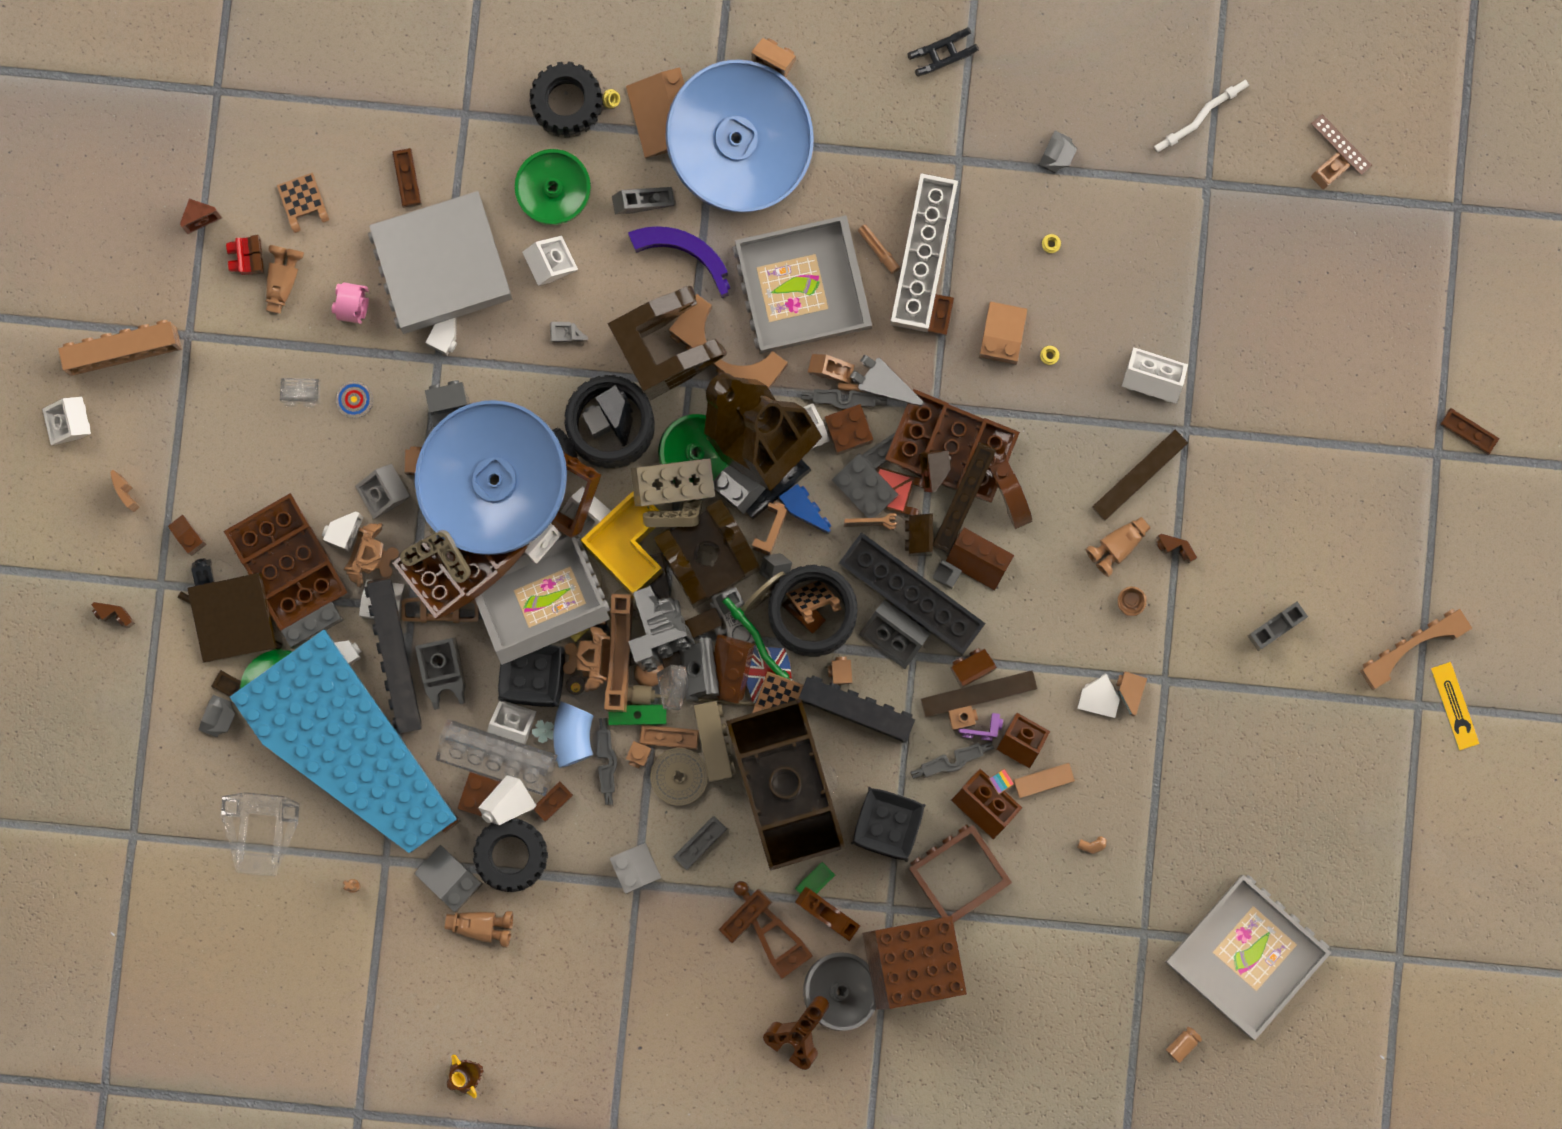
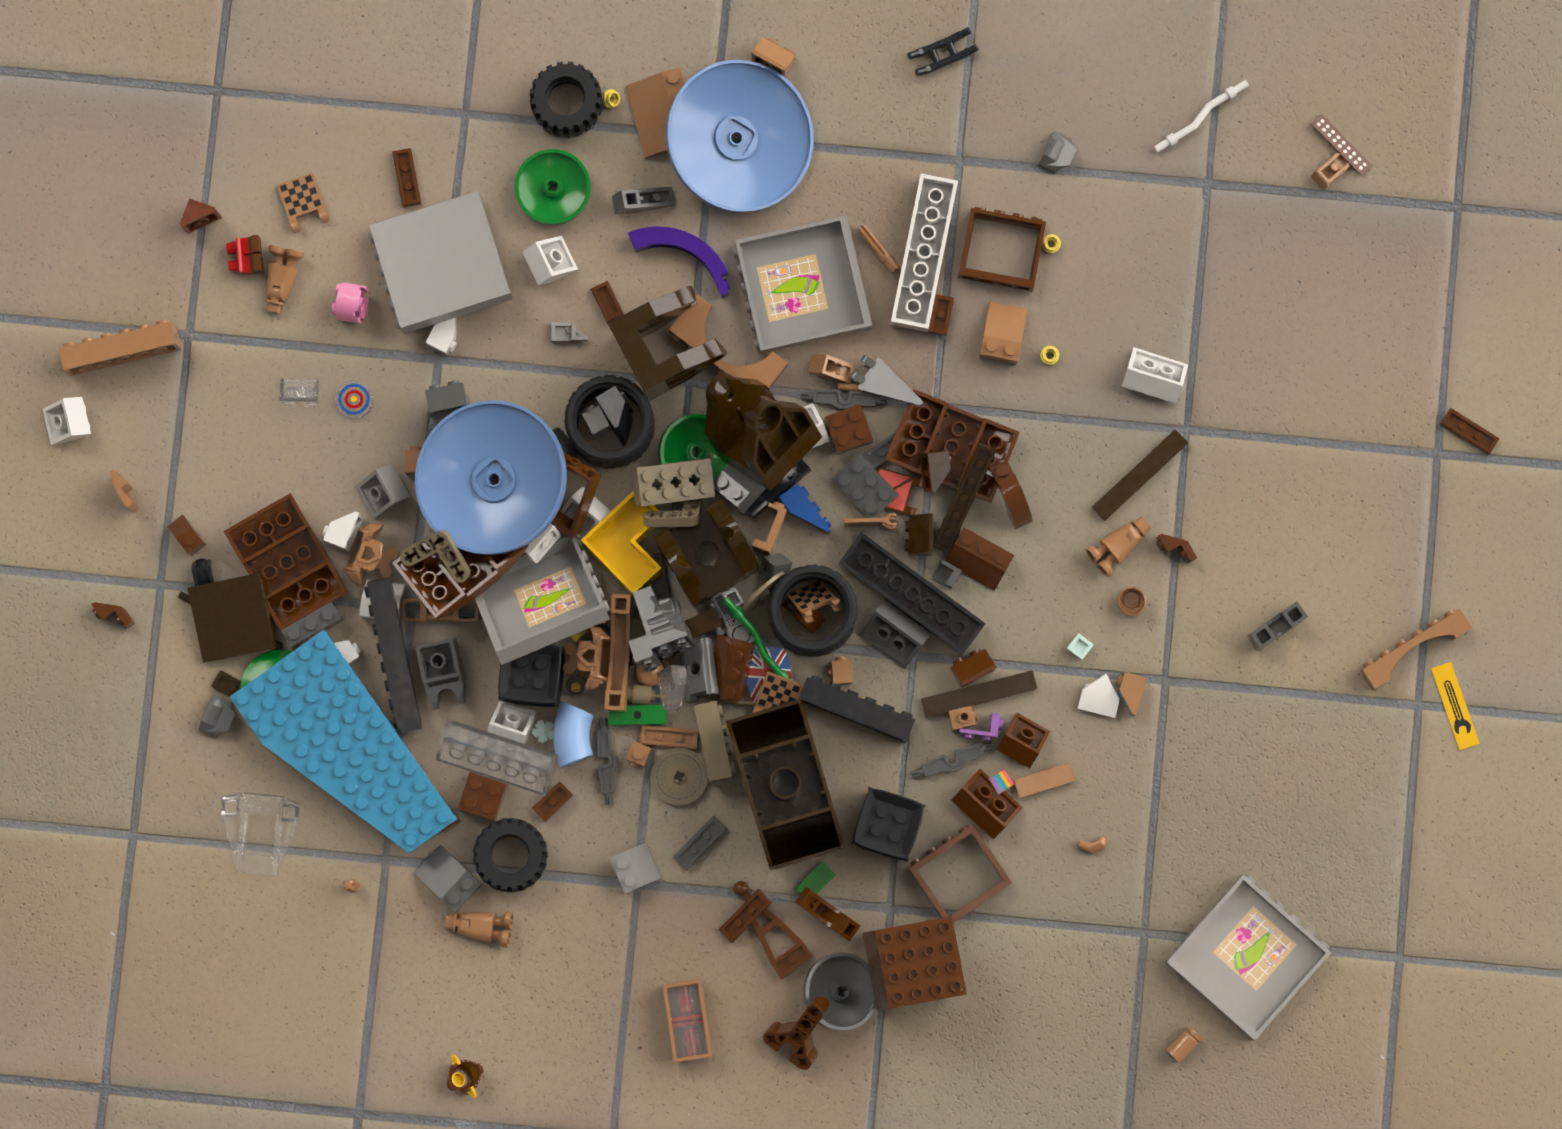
white slope [478,775,536,825] -> none
none -> reddish brown tile [591,281,624,323]
none -> clear brick [663,979,713,1062]
none -> reddish brown window [958,207,1046,292]
none -> light aqua plate [1067,633,1094,660]

